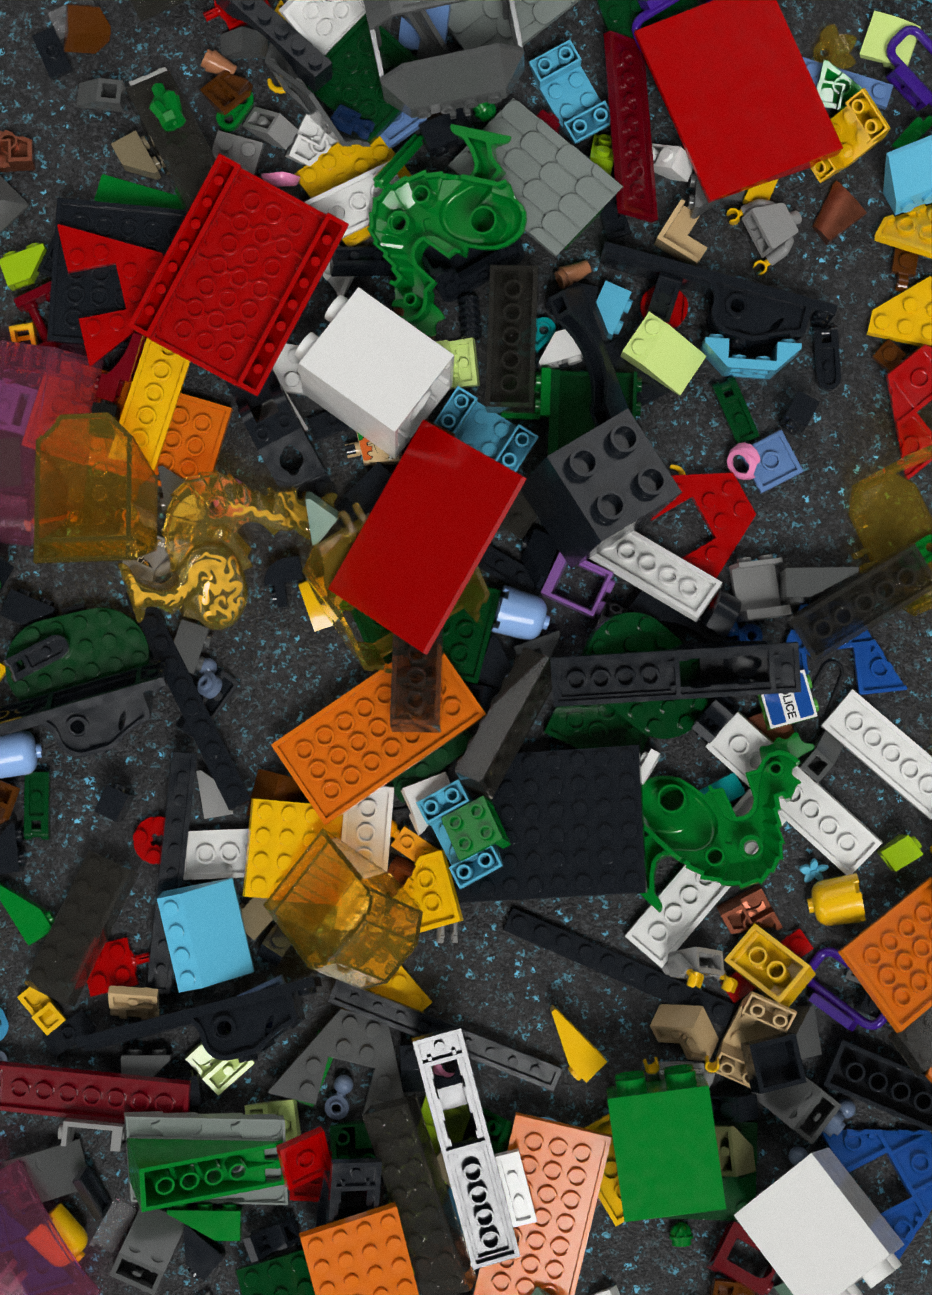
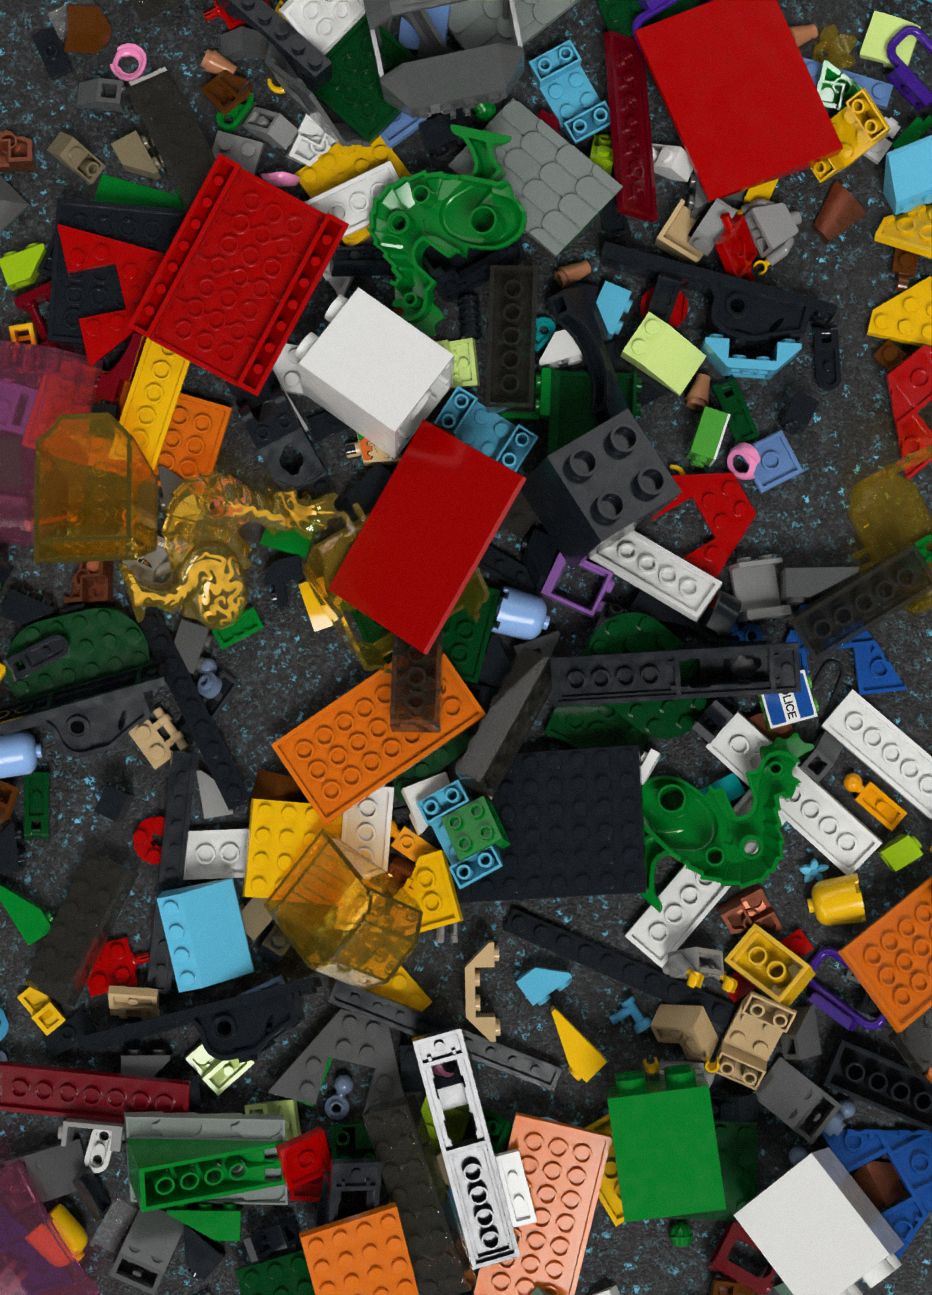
green rock [149,83,186,131] -> none
sand green slope [305,492,338,546] -> none
dark blue plate [330,104,375,140] -> none
green axle [373,134,423,189] -> none
olive slope [715,1126,756,1177] -> none
black piece [741,1032,807,1094] -> none
none -> dark tan slope [47,131,105,185]
none -> copper slope [64,552,113,604]
none -> white plate [84,1129,113,1173]
none -> bright pink piece [110,43,147,81]
none -> tan plate [128,707,189,770]
none -> green plate [211,607,265,650]
none -> green slope [260,515,321,559]
none -> tan slope [465,940,501,1042]
none -> medium azure slope [515,966,572,1006]
none -> dark azure piece [609,996,652,1034]
none -> nougat cone [686,374,711,411]
none -> bright green piece [686,406,731,468]
none -> light grey slope [688,198,737,256]
none -> red plate [715,212,758,282]
none -> nougat cone [789,24,818,47]
none -> light orange plate [843,773,907,831]
none -> copper slope [852,1161,905,1209]
none -> white plate [864,116,901,165]

